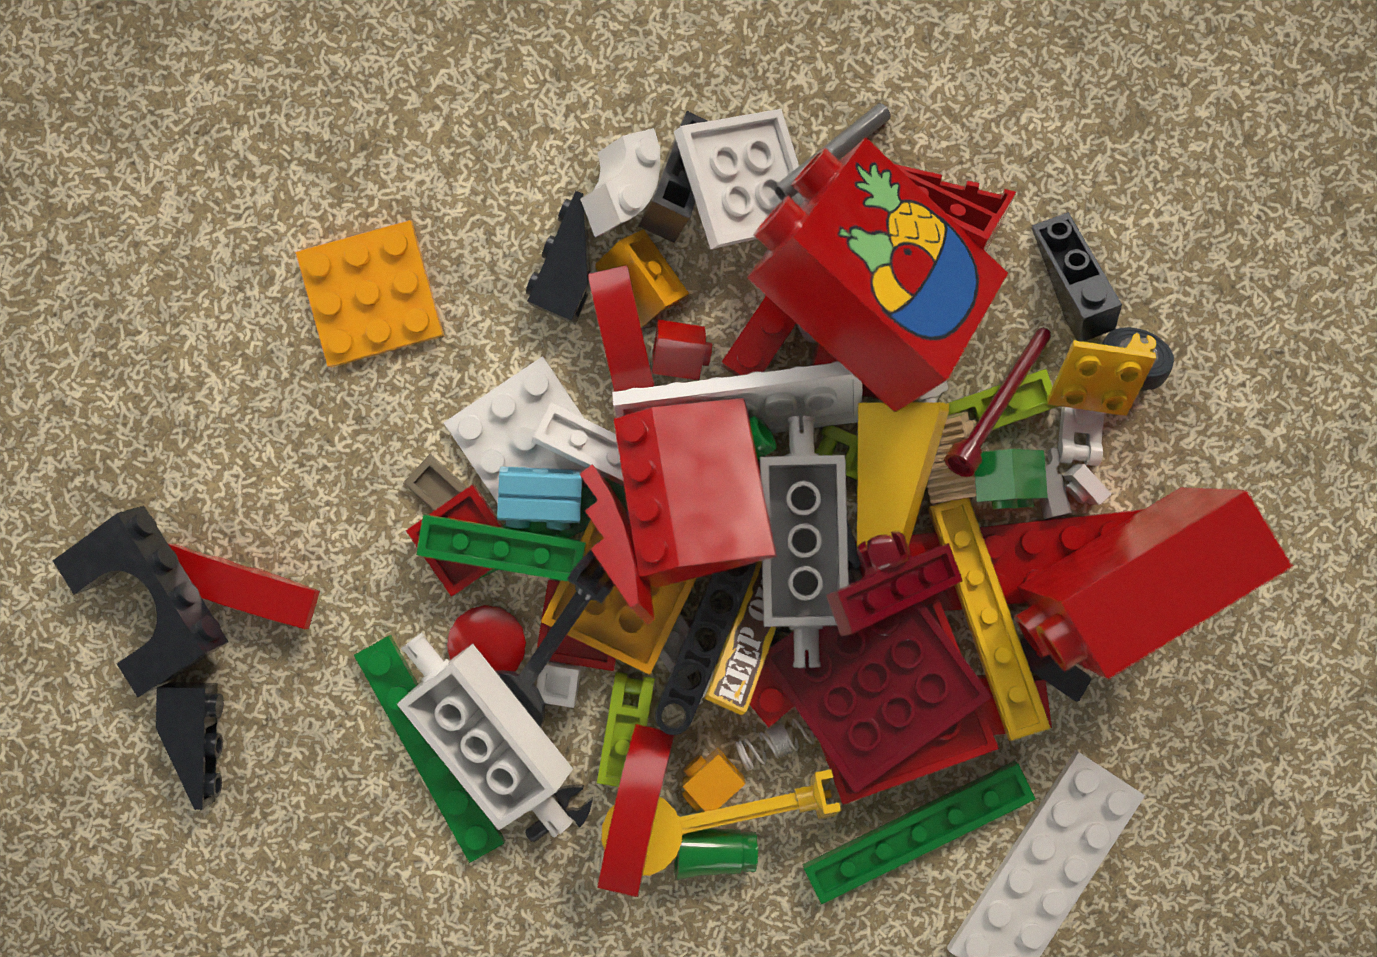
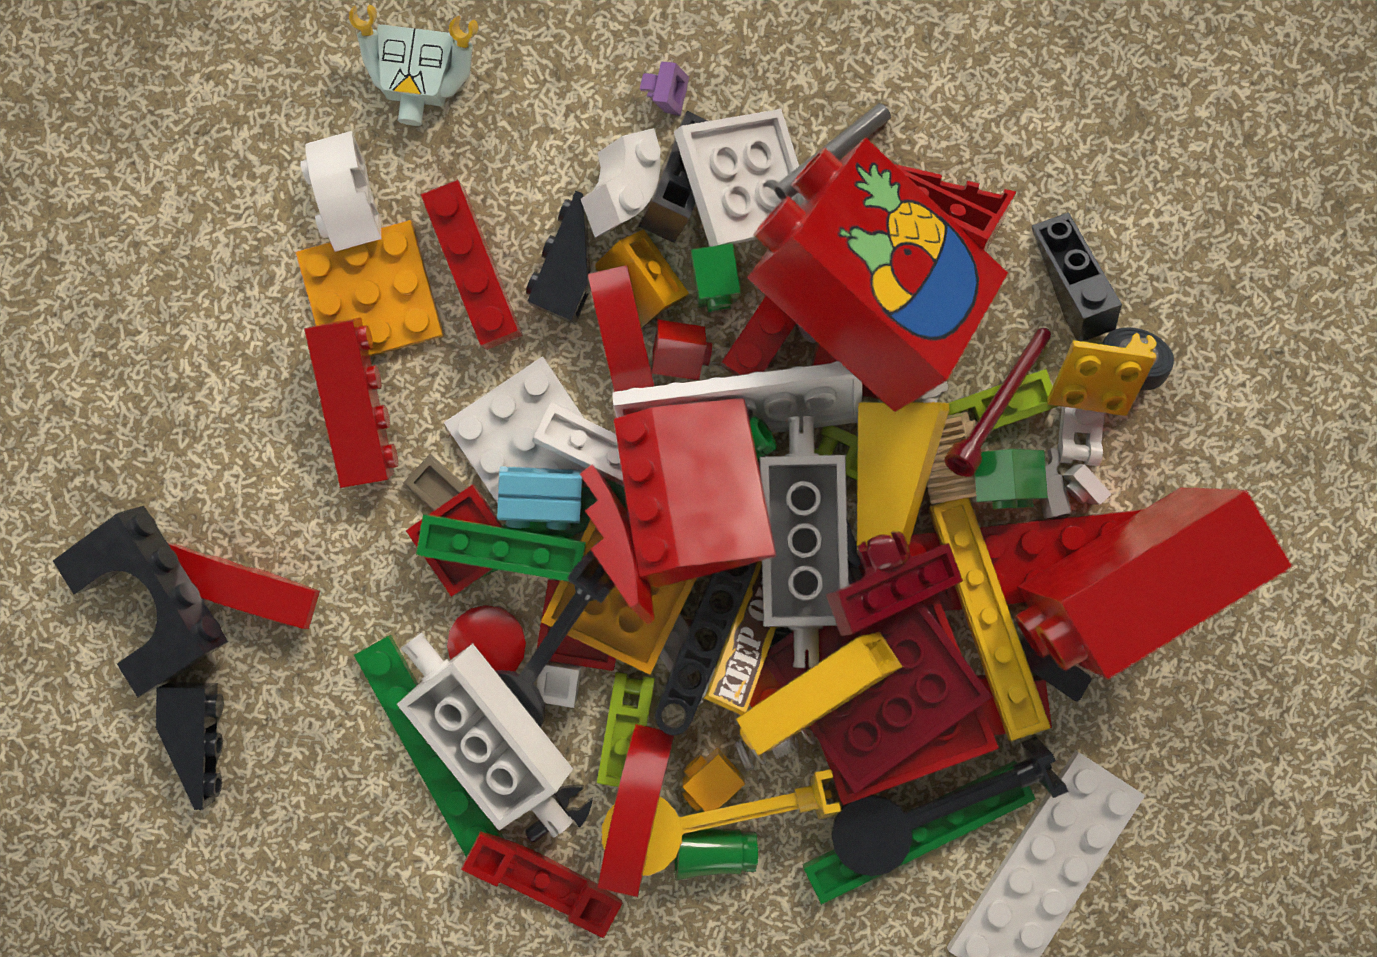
none -> white brick [300,131,381,252]
none -> red brick [304,317,399,488]
none -> light aqua torso [349,4,479,126]
none -> red brick [420,180,523,350]
none -> red slope [461,832,623,939]
none -> medium lavender tile [640,61,689,116]
none -> green brick [691,243,741,313]
none -> yellow slope [736,632,902,756]
none -> black piece [831,737,1069,876]

